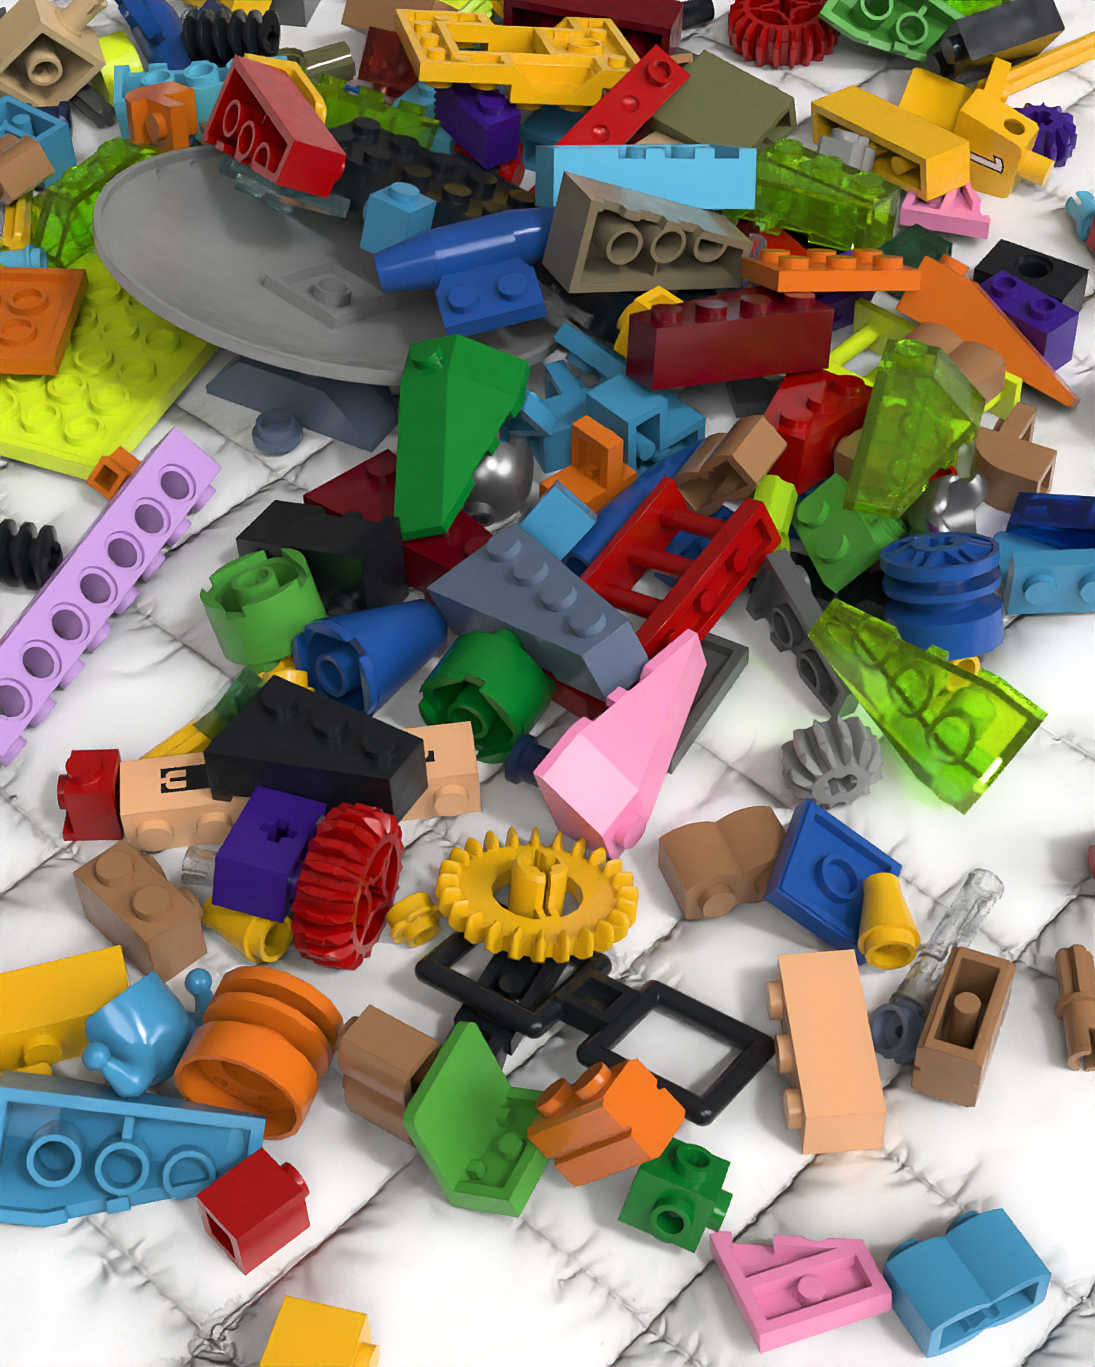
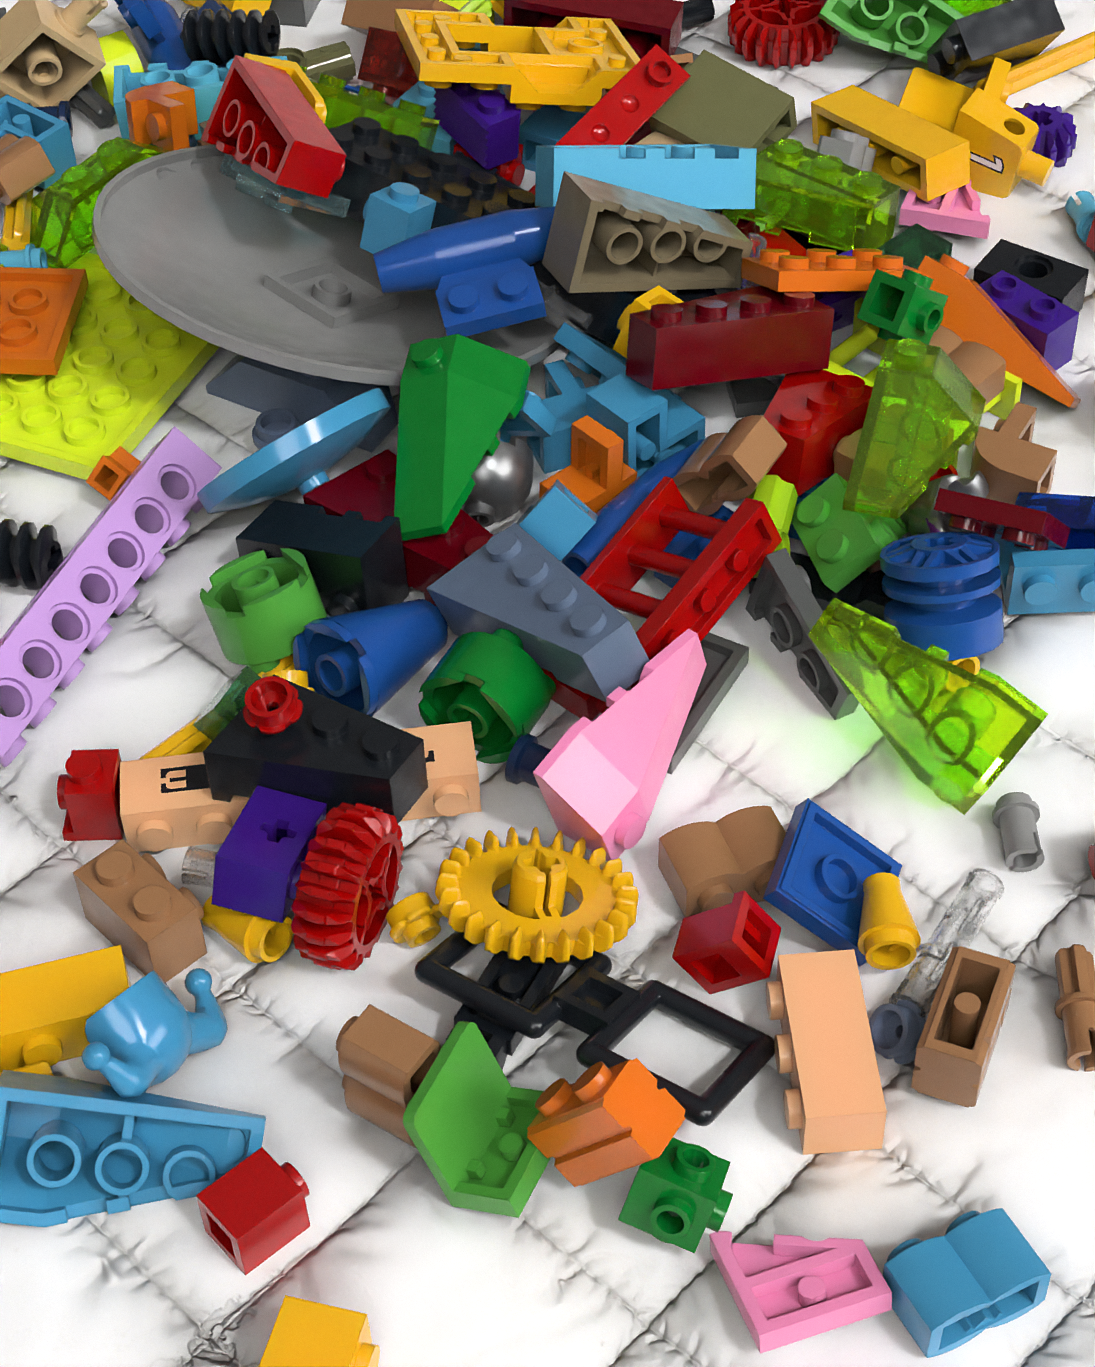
orange wheel [173,966,344,1140] -> none
light grey gear [781,713,883,810] -> none
none -> dark azure dish [197,388,391,514]
none -> red plate [243,676,303,734]
none -> red brick [672,890,781,994]
none -> green brick [857,268,949,348]
none -> dark red plate [934,488,1071,551]
none -> light grey pin [992,792,1045,872]

